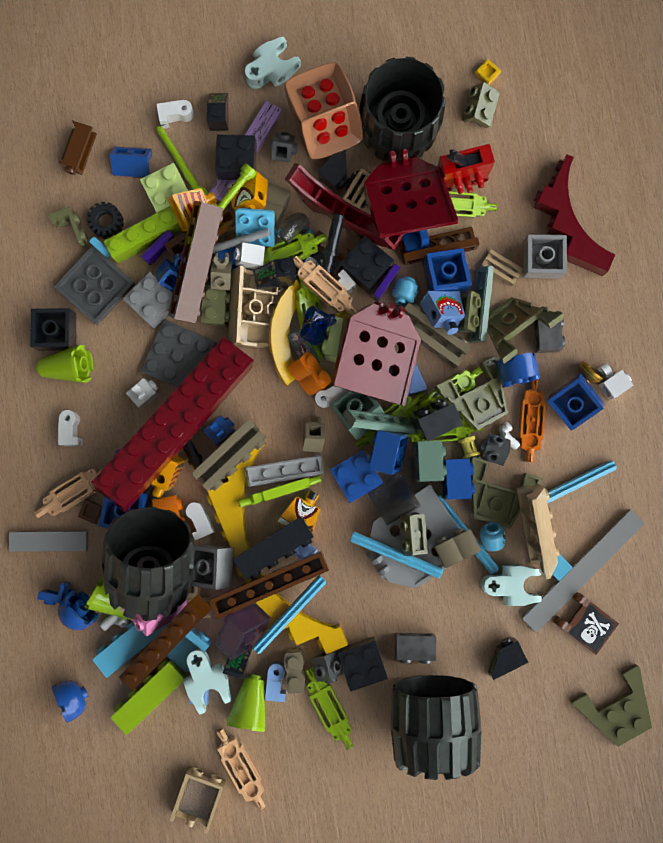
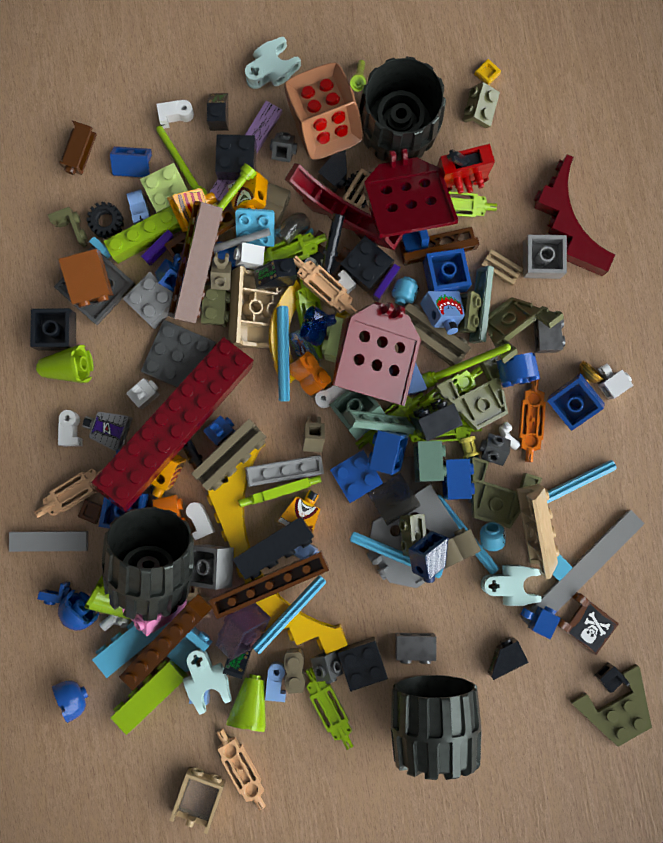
none -> dark orange brick [58,249,113,308]
none -> torso [82,412,133,451]
none -> light blue leg [126,189,151,224]
none -> medium azure axle [277,306,290,402]
none -> lime piece [350,60,366,92]
none -> dark blue torso [408,531,448,583]
none -> lime piece [422,344,511,388]
none -> blue brick [520,606,561,639]
none -> black panel [594,662,630,693]

